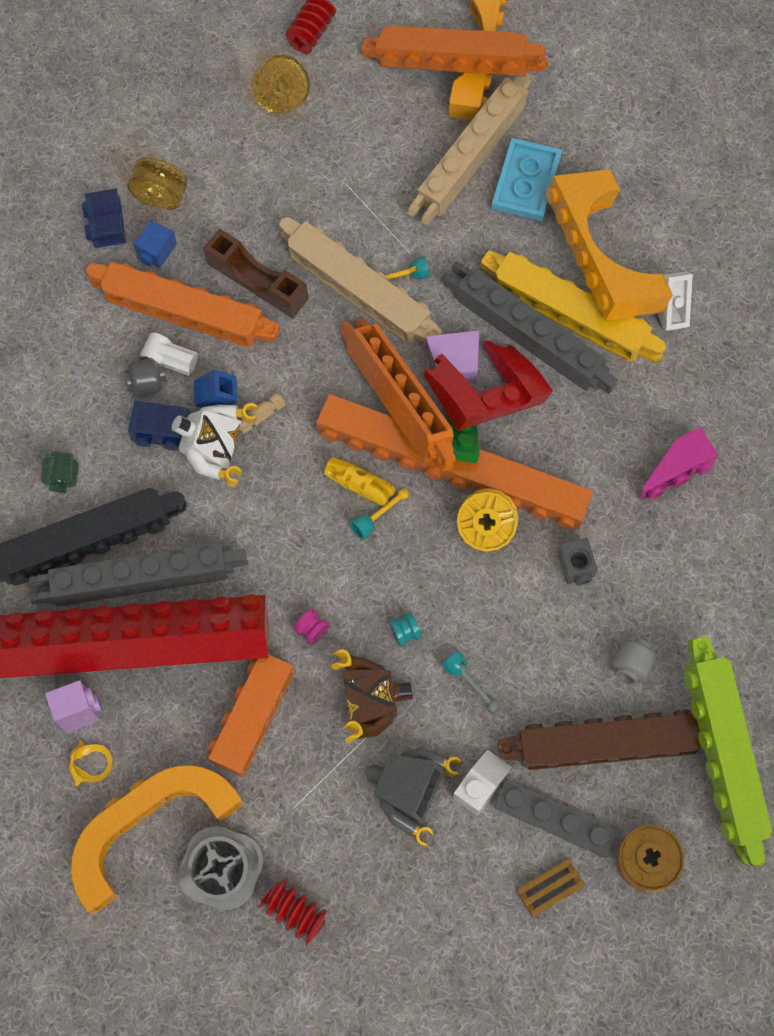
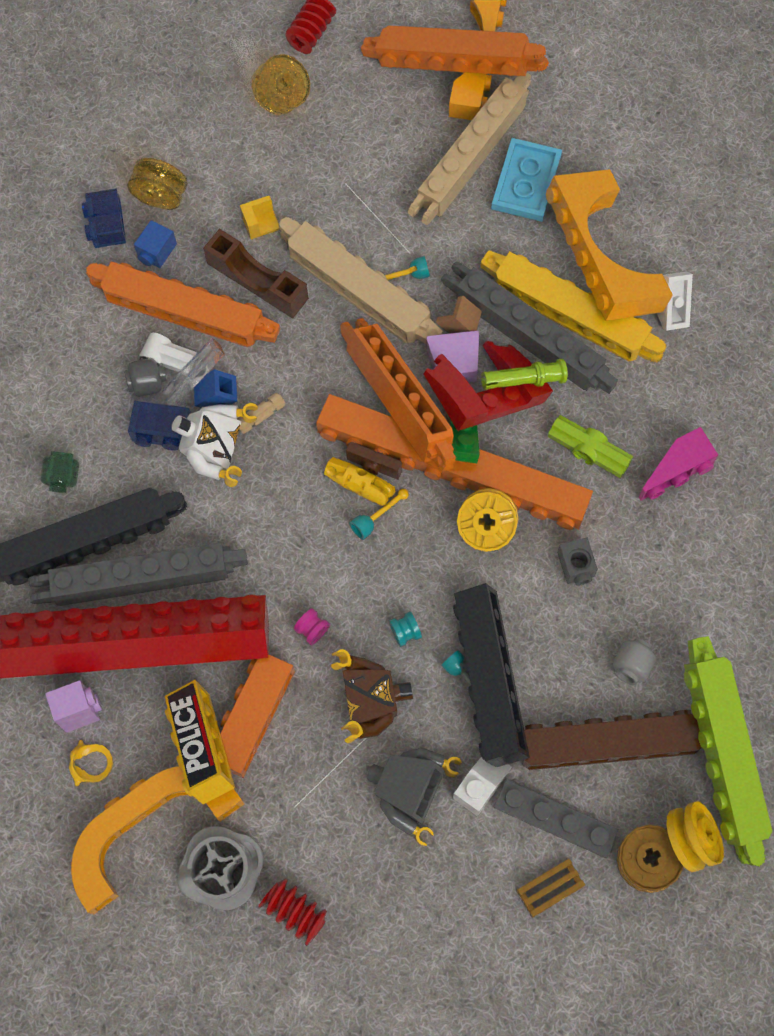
none -> clear hinge [162,338,225,410]
none -> brick [164,680,235,804]
none -> yellow panel [240,196,280,239]
none -> reddish brown plate [346,442,402,480]
none -> medium nougat panel [436,296,482,334]
none -> black brick [453,583,530,767]
none -> lime pin [481,359,568,390]
none -> lime piece [548,415,633,478]
none -> yellow wheel [666,801,724,873]

